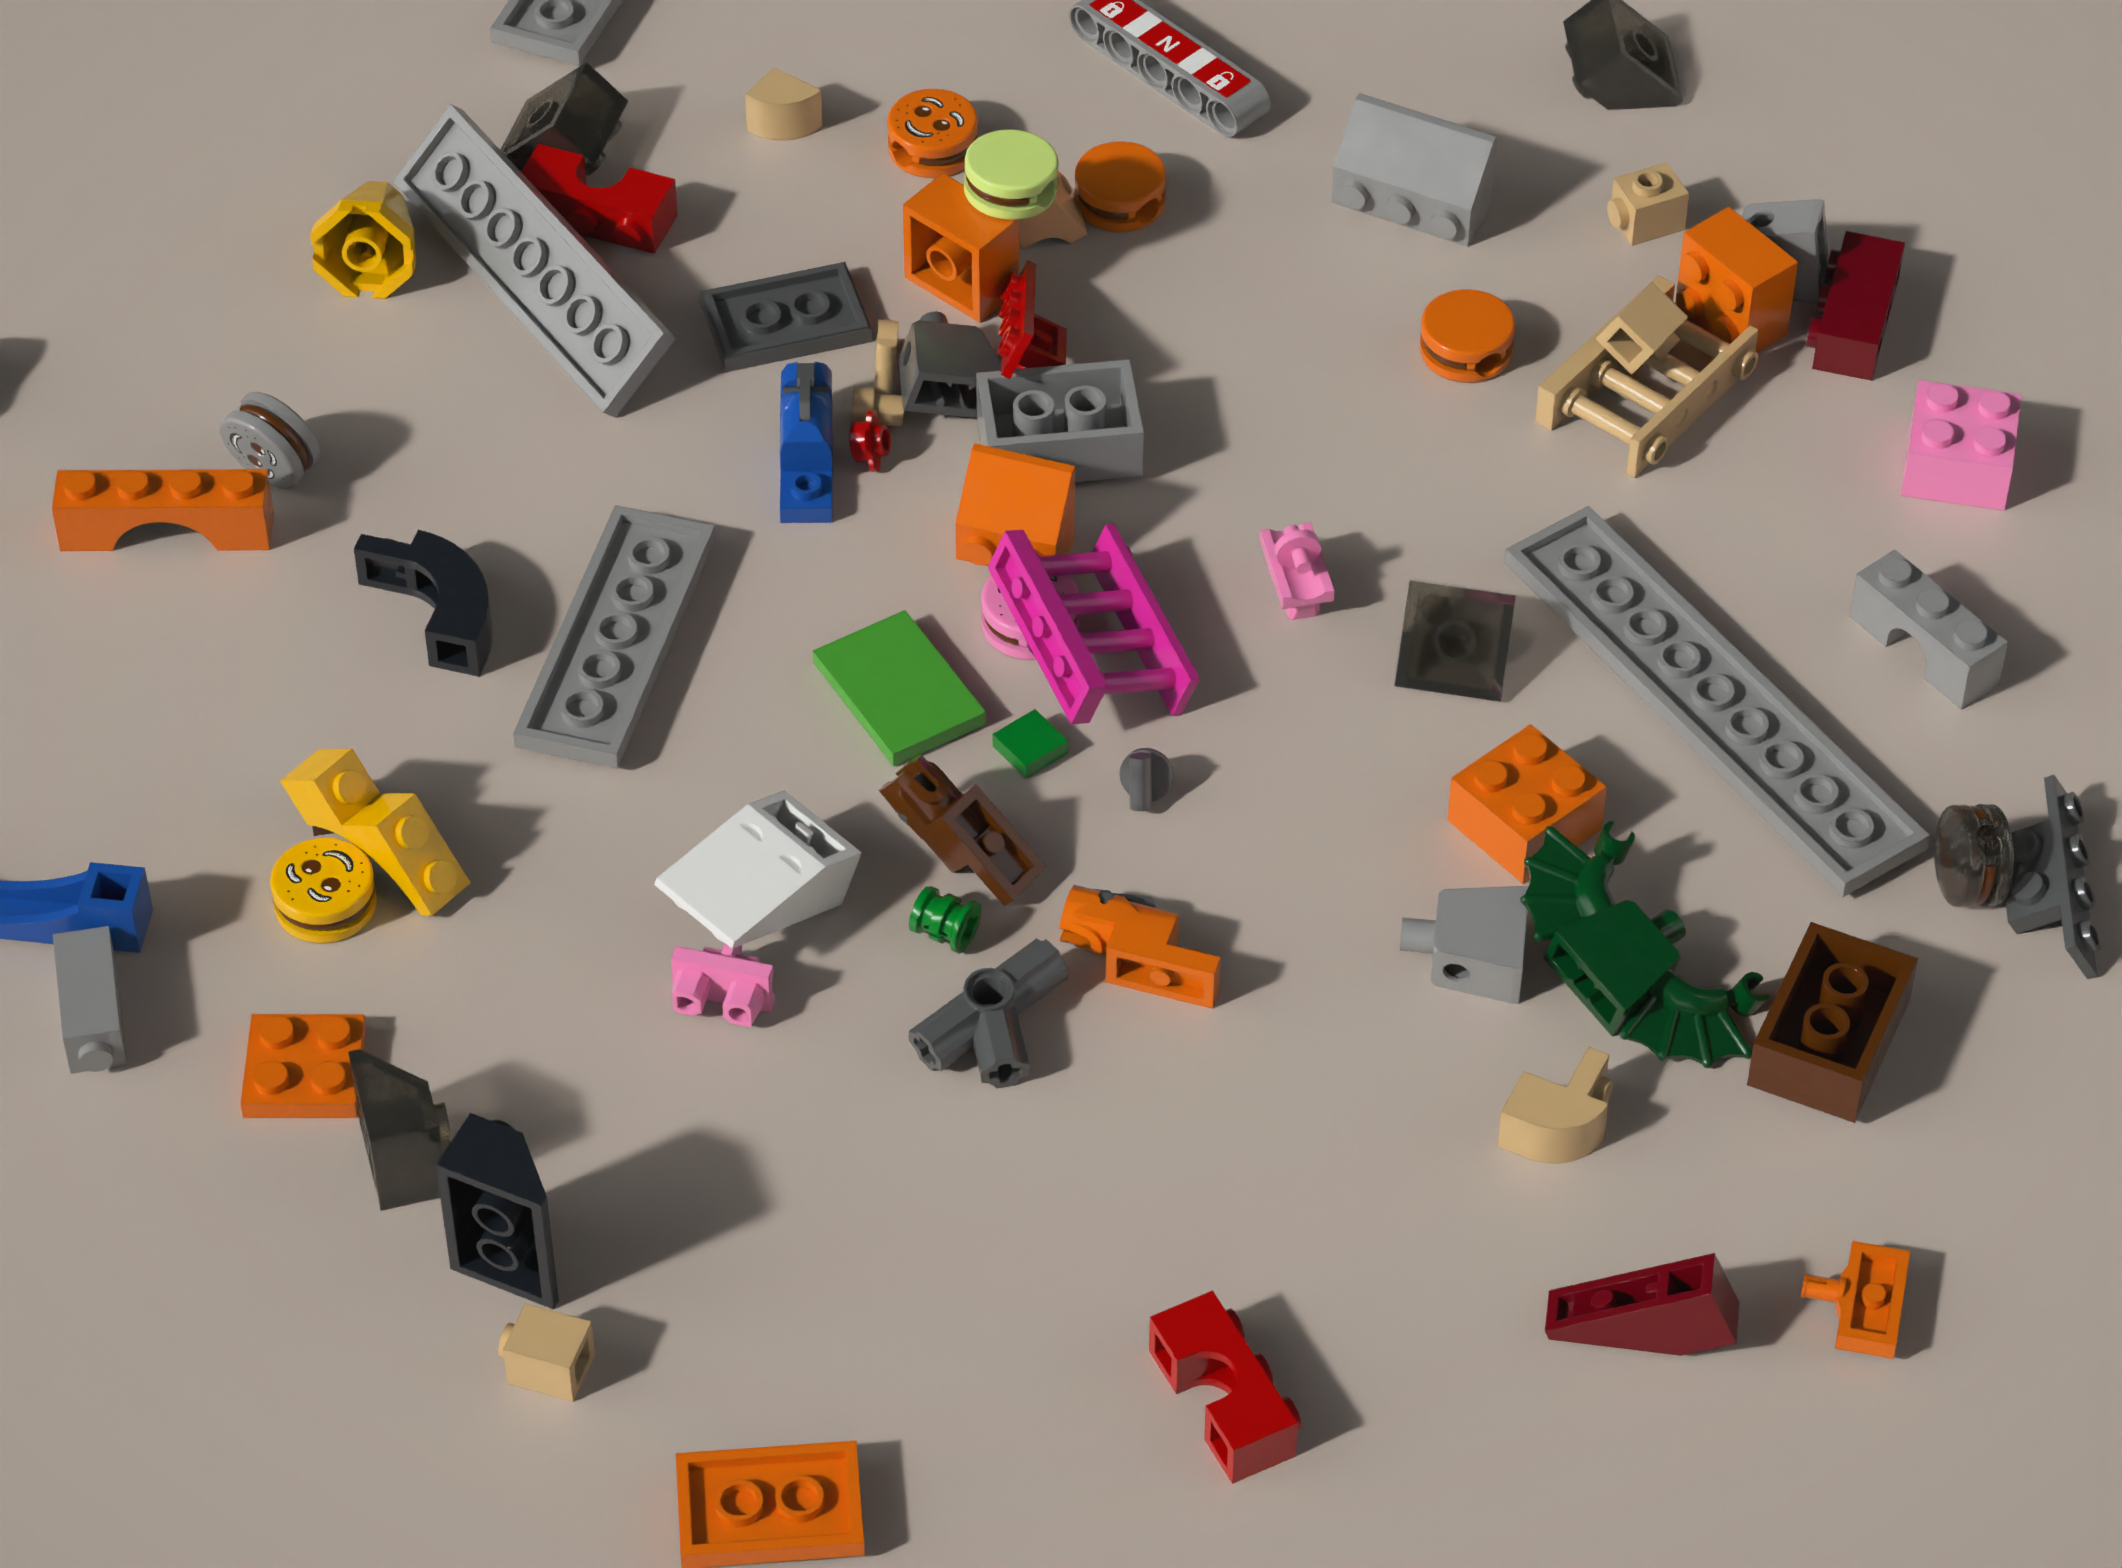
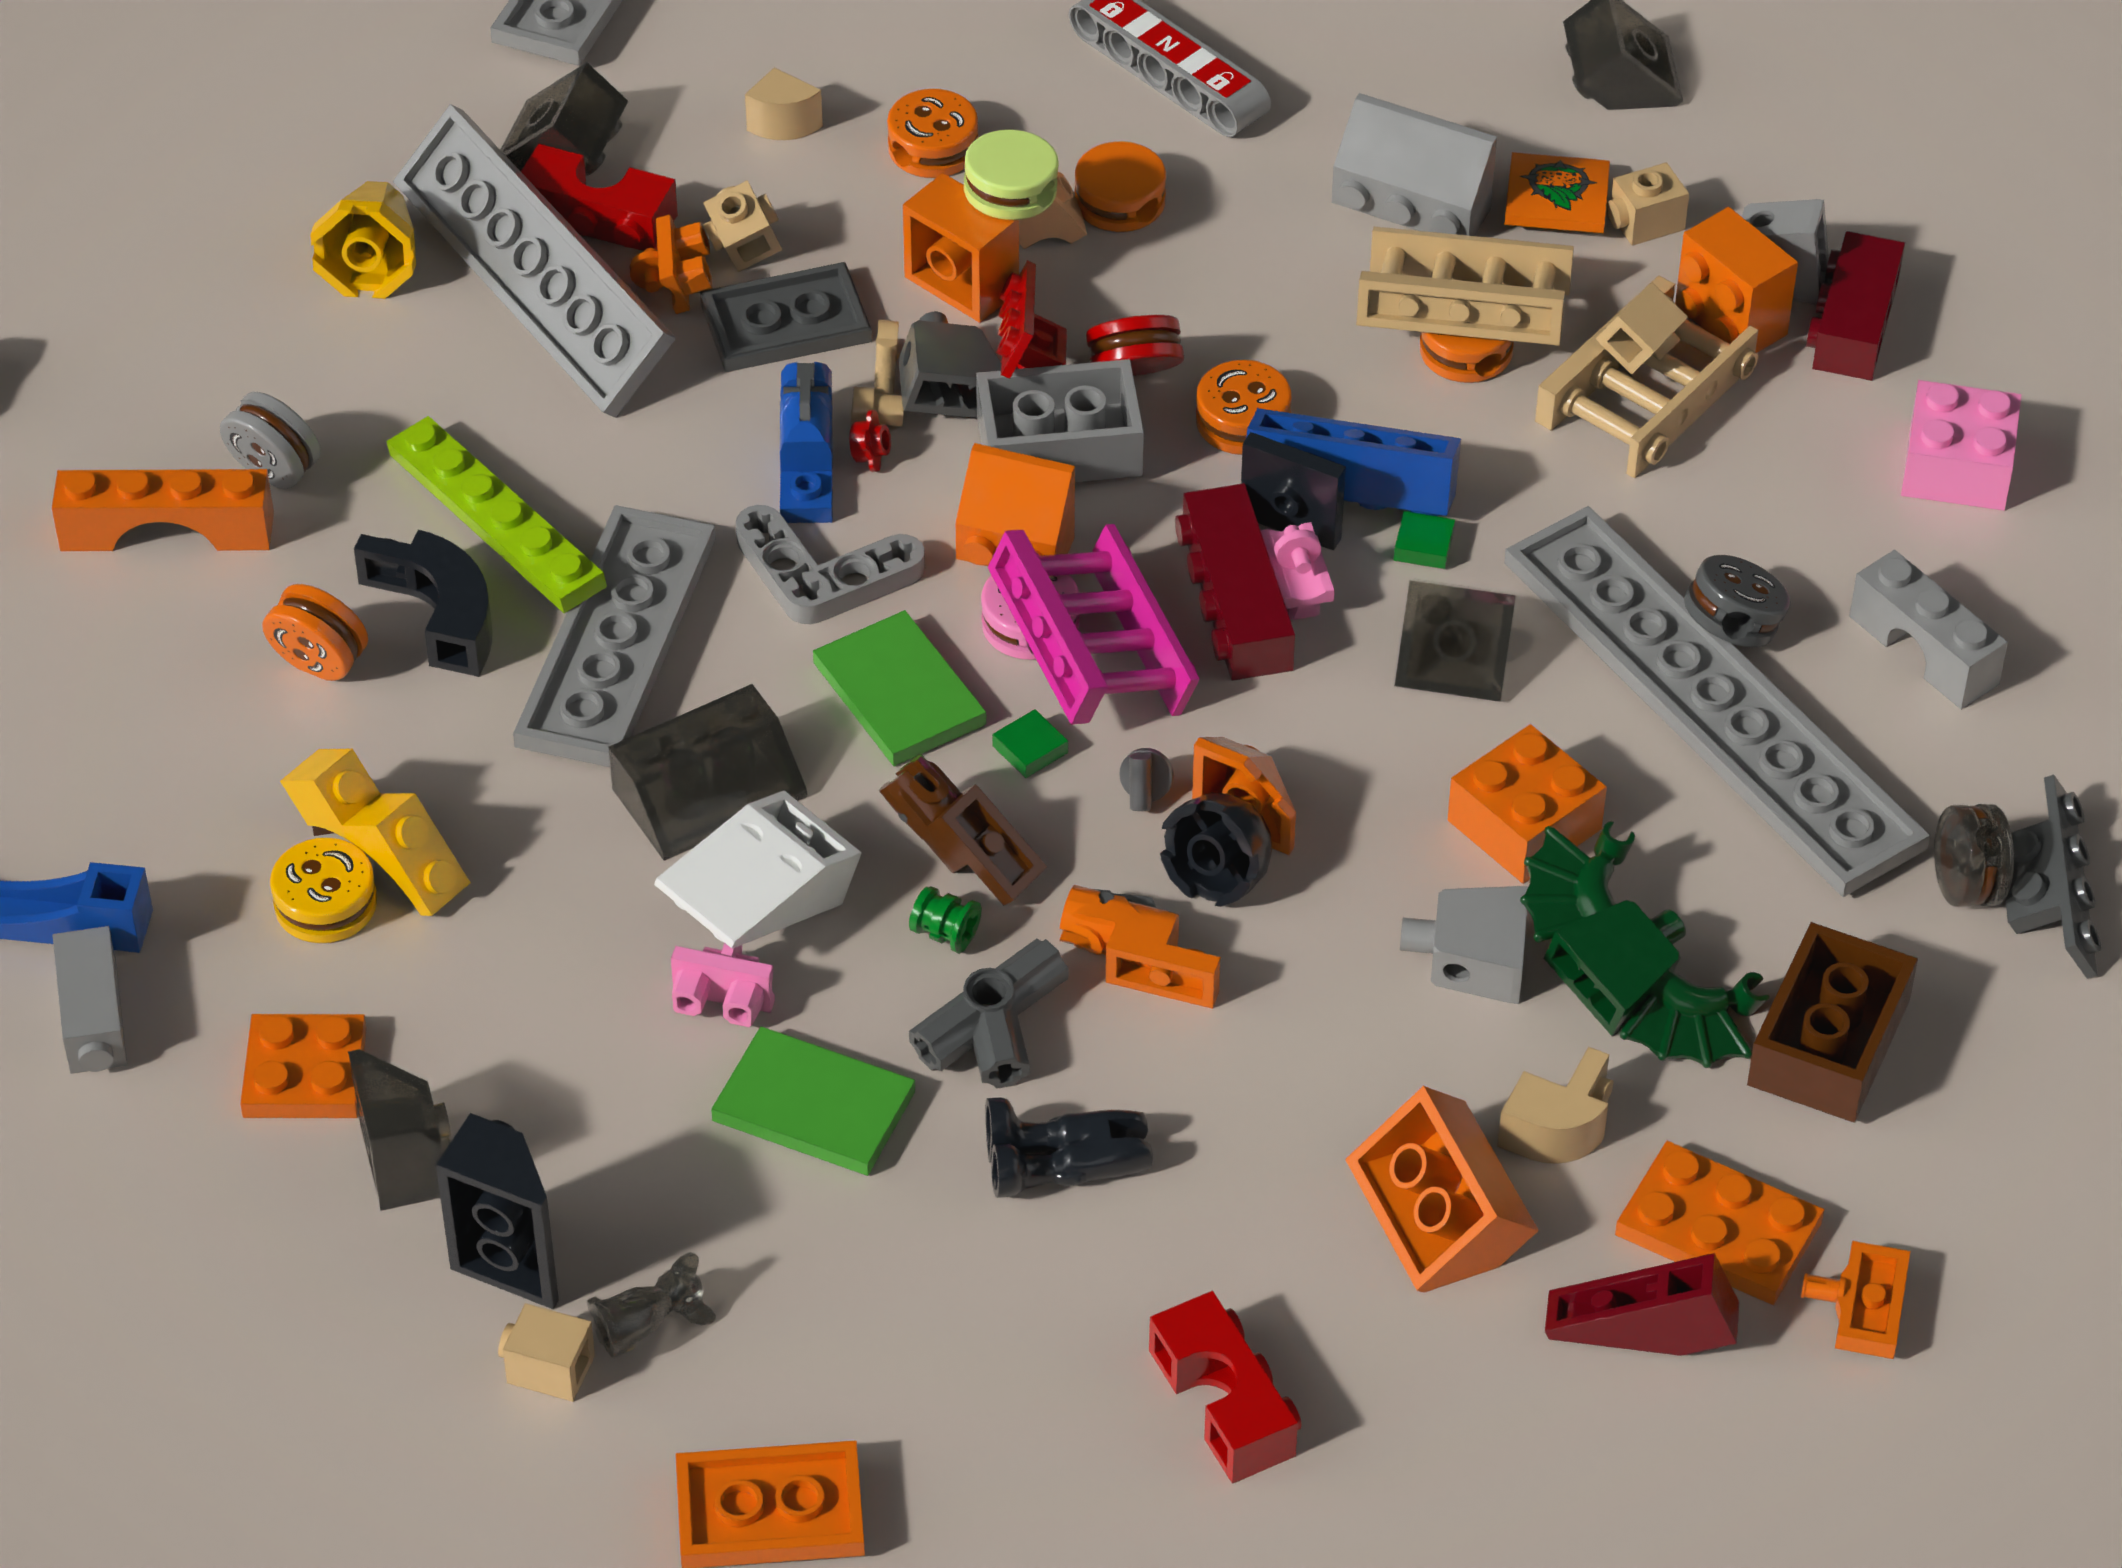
none -> orange head [262,584,368,681]
none -> lime plate [386,416,607,614]
none -> clear smoke animal [587,1252,716,1358]
none -> clear smoke slope [608,684,807,861]
none -> orange hips [629,214,713,314]
none -> tan brick [703,180,783,272]
none -> bright green tile [711,1026,915,1176]
none -> light grey beam [736,505,925,624]
none -> black piece [985,1097,1153,1198]
none -> red head [1086,315,1184,376]
none -> black cylinder [1160,792,1272,907]
none -> dark red brick [1175,483,1295,681]
none -> orange slope [1192,737,1296,855]
none -> orange head [1196,360,1292,455]
none -> black plate [1241,432,1346,551]
none -> blue brick [1246,408,1461,516]
none -> orange slope [1345,1086,1539,1293]
none -> tan fence [1356,226,1574,346]
none -> green tile [1394,511,1455,569]
none -> orange slope [1504,152,1610,234]
none -> orange plate [1615,1140,1825,1306]
none -> dark grey head [1684,555,1790,647]

